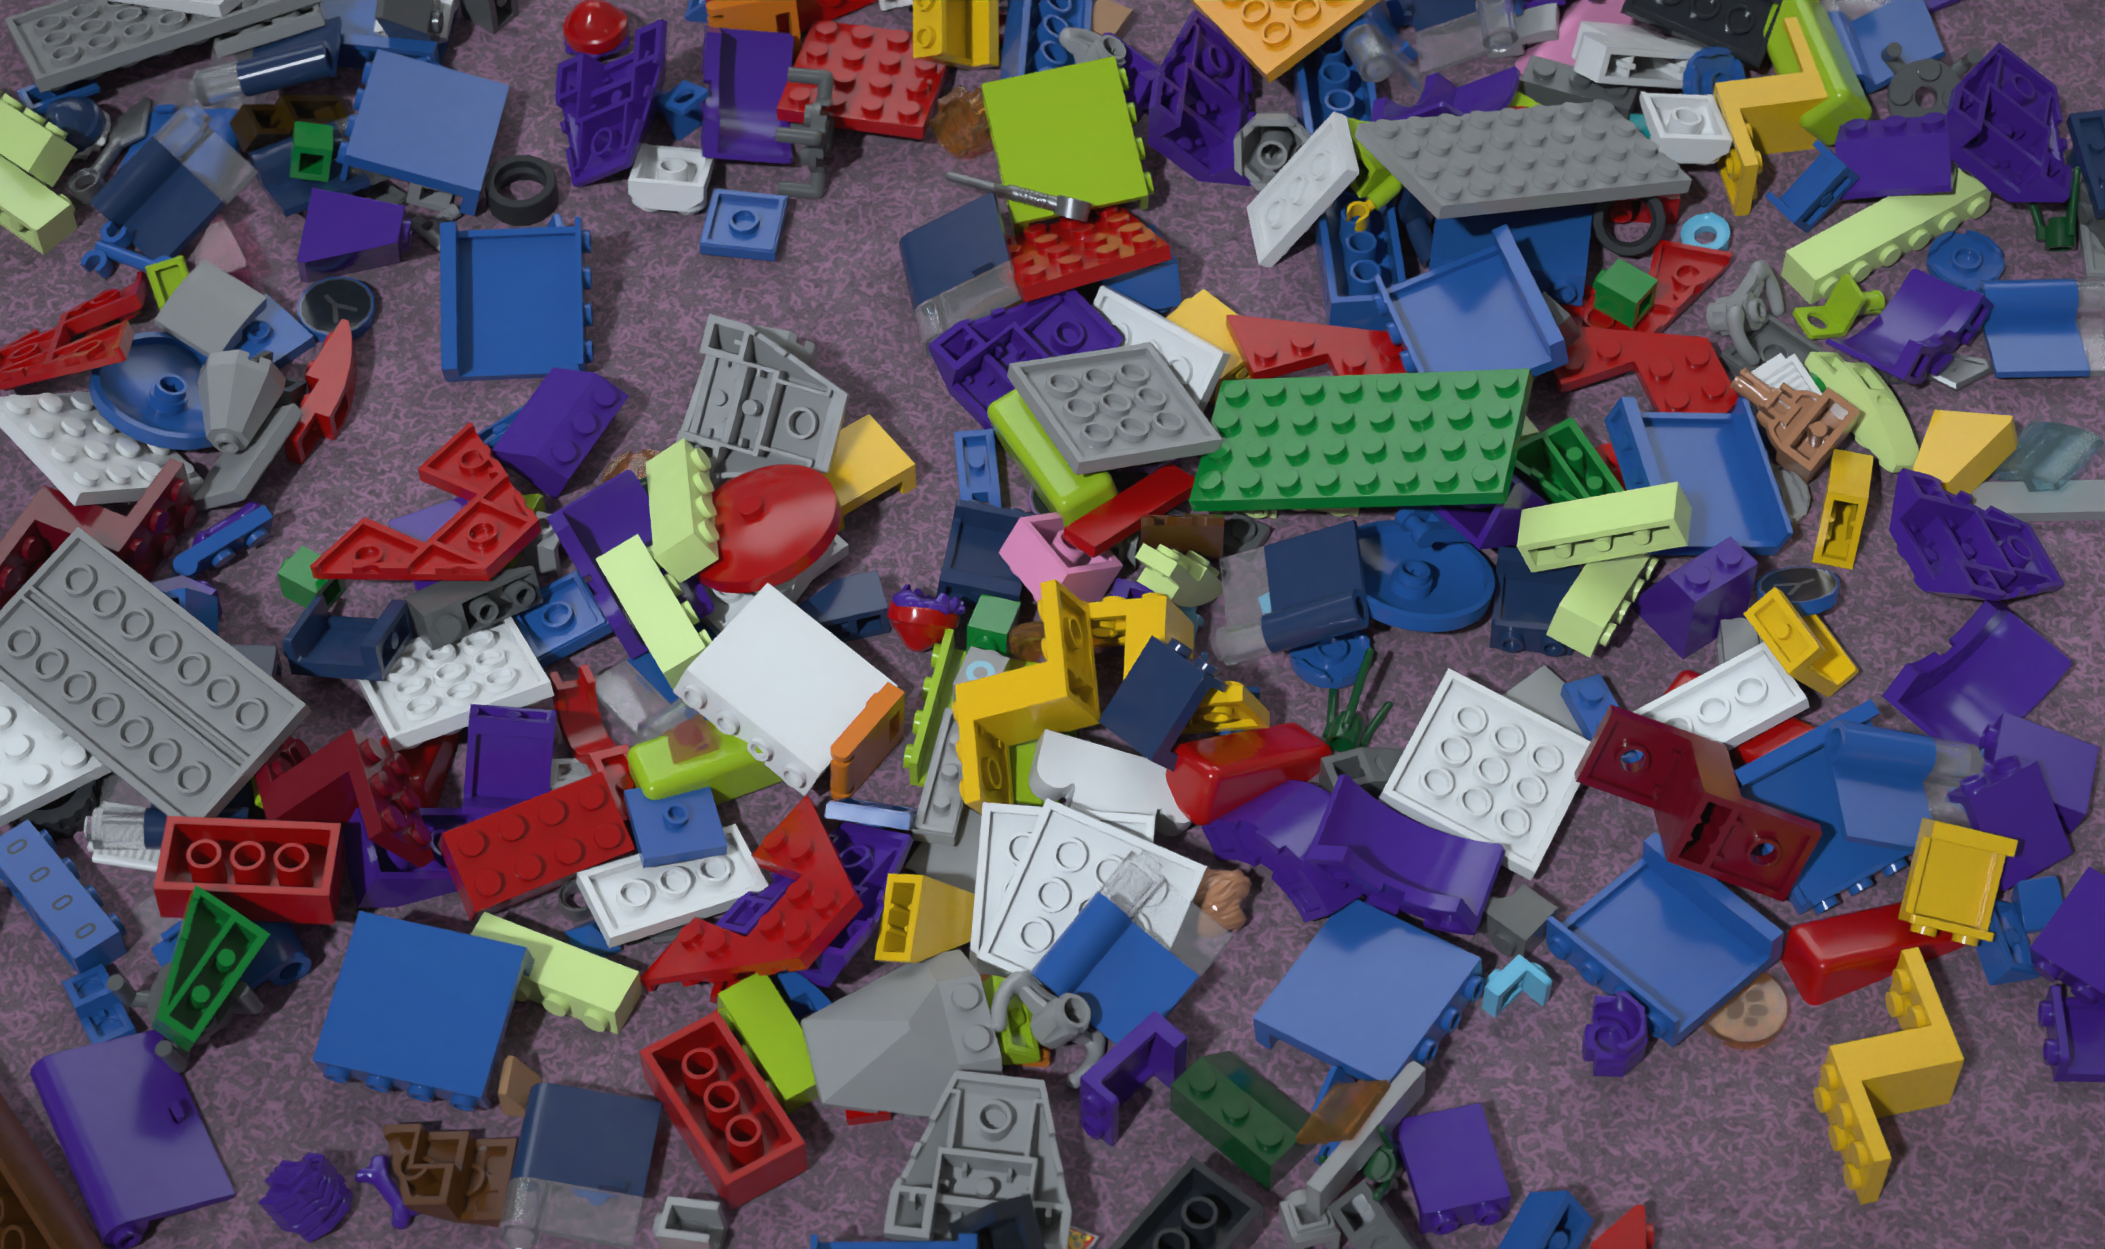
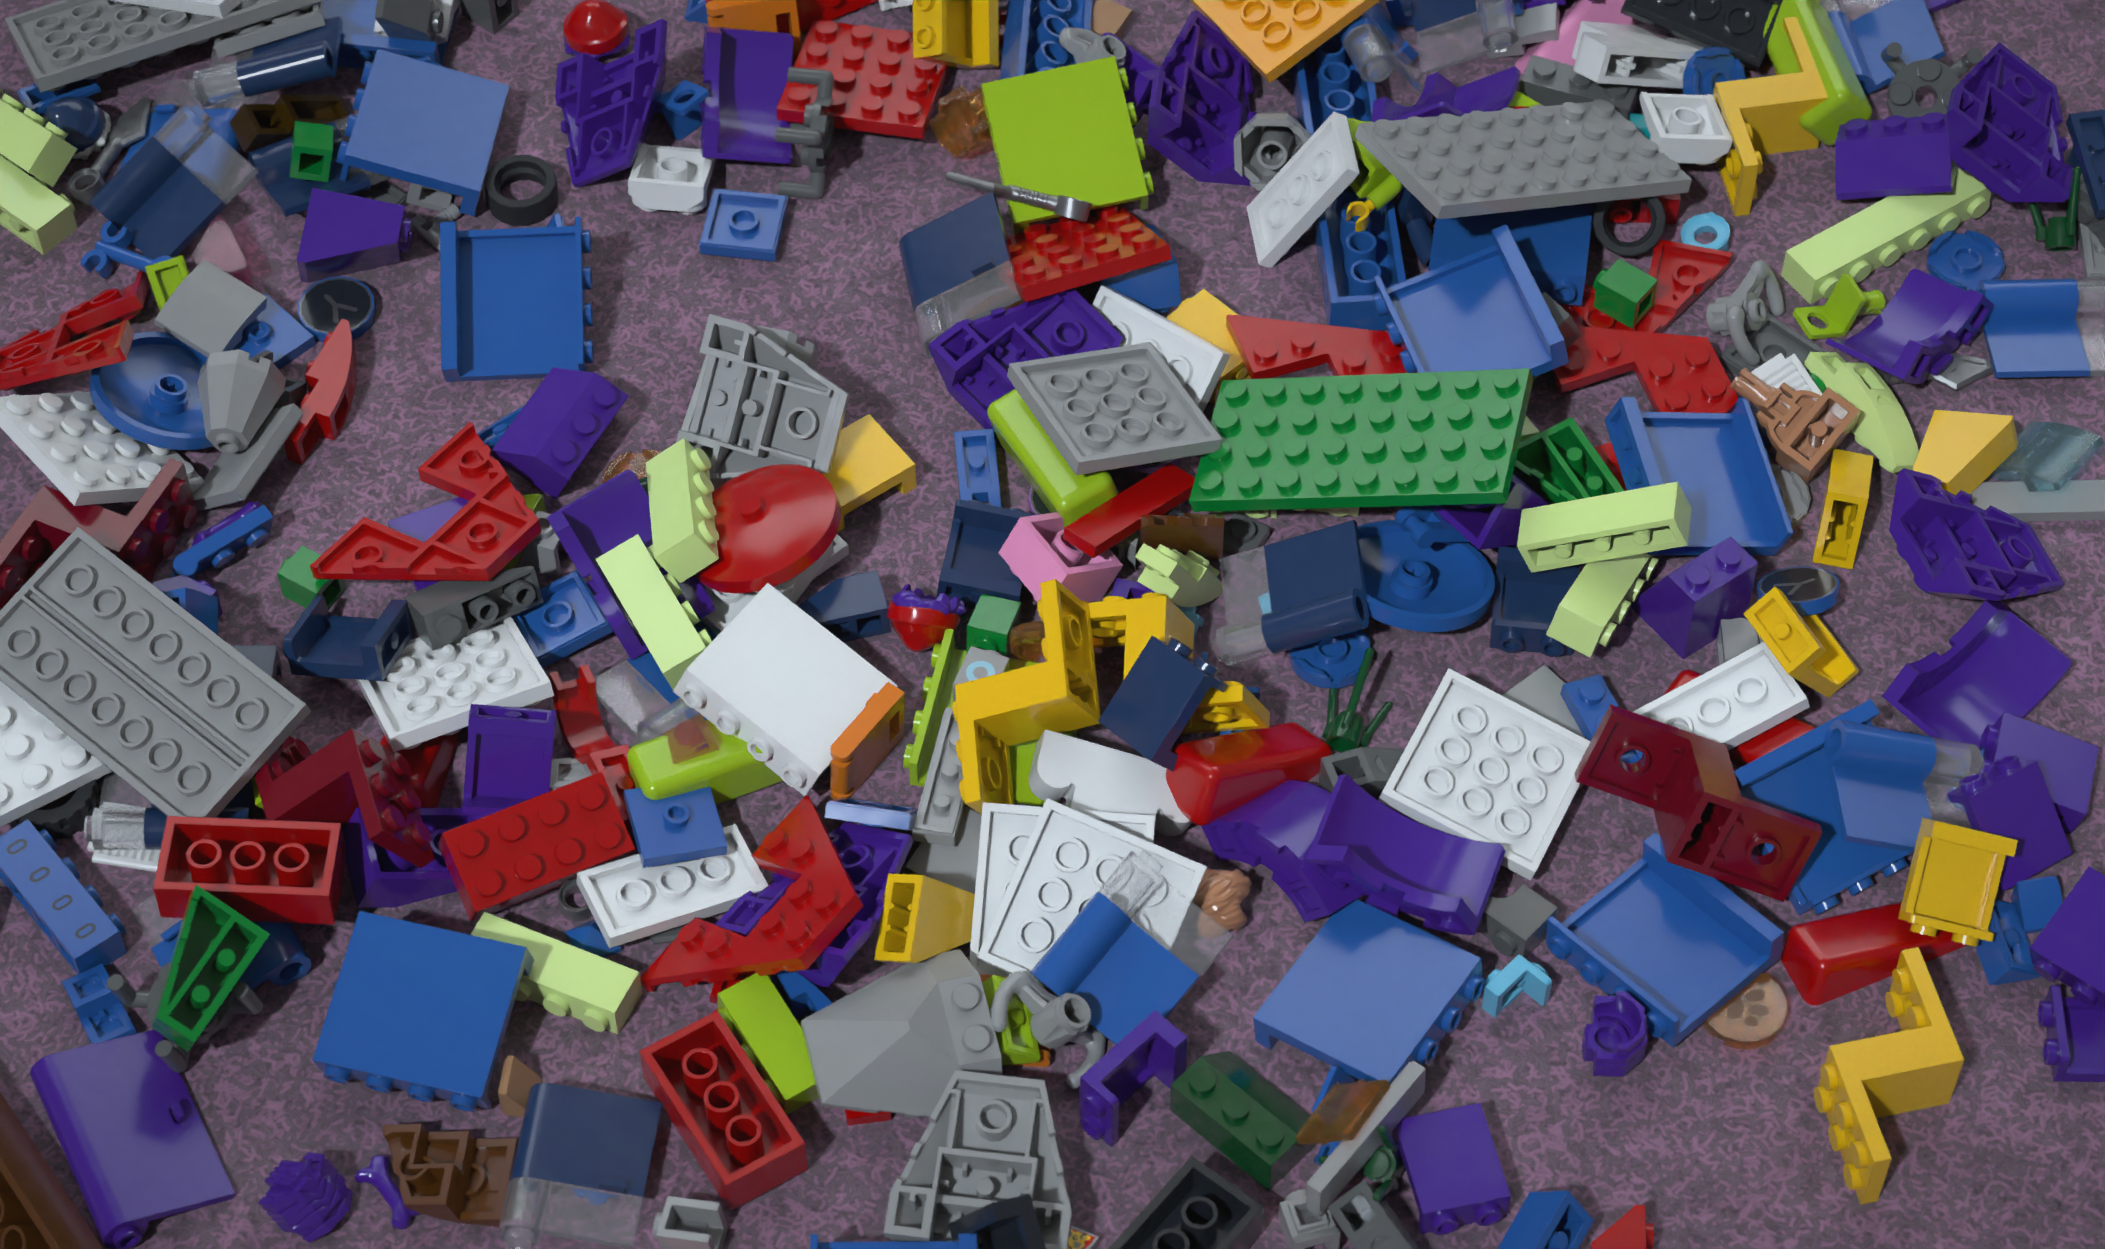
blue panel [1765,139,1860,233] -> none

